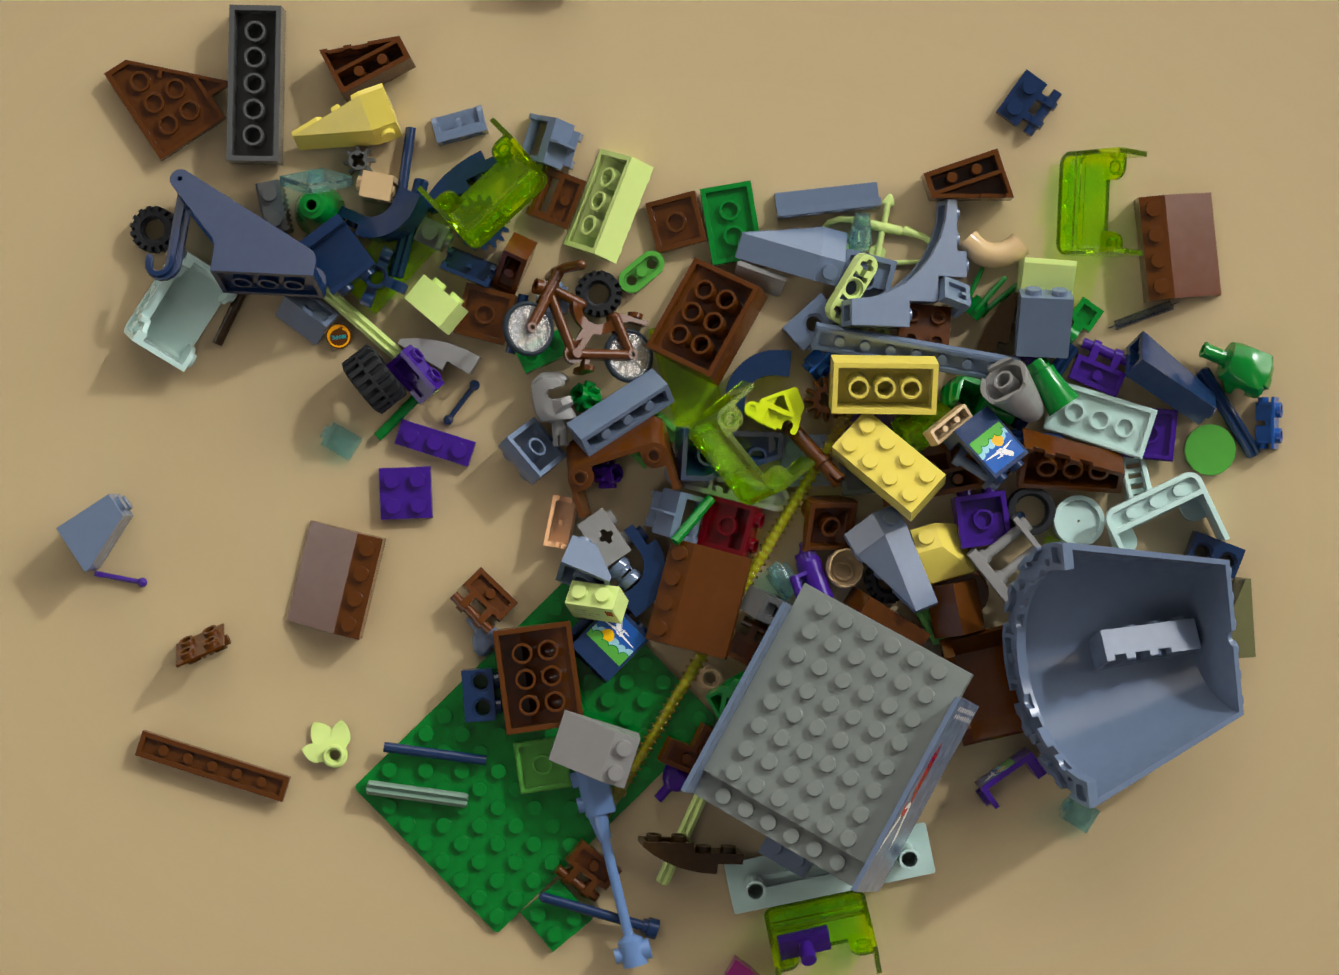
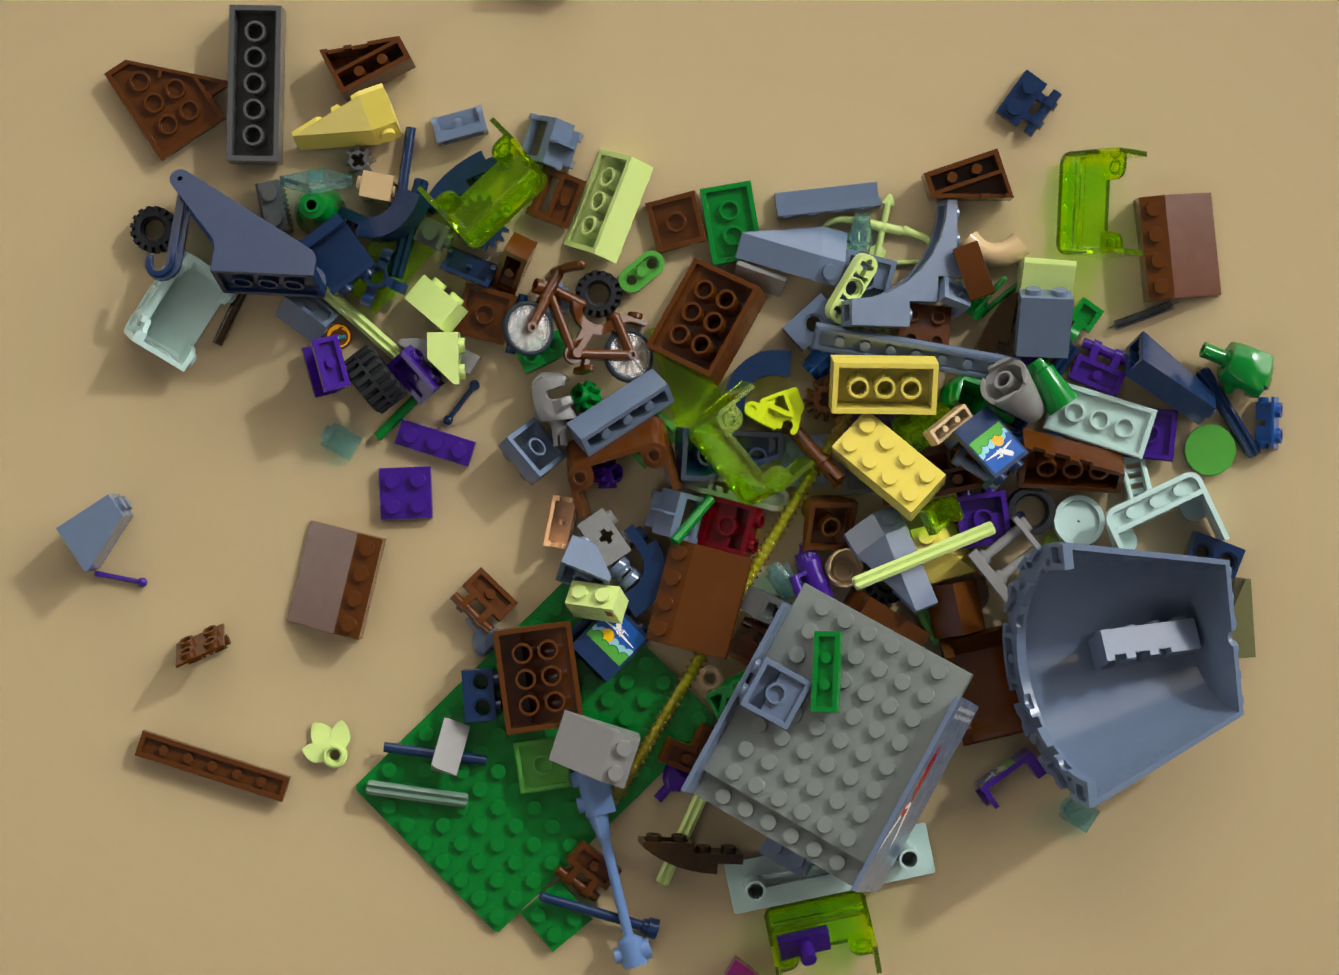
none -> dark purple panel [301,334,351,398]
none -> yellowish green slope [427,332,466,385]
none -> light grey slope [431,717,470,776]
none -> sand blue plate [736,655,812,730]
none -> green plate [810,631,843,713]
none -> yellowish green axle [852,521,996,590]
none -> clear neon green bracket [919,495,964,536]
none -> reddish brown slope [953,241,995,302]

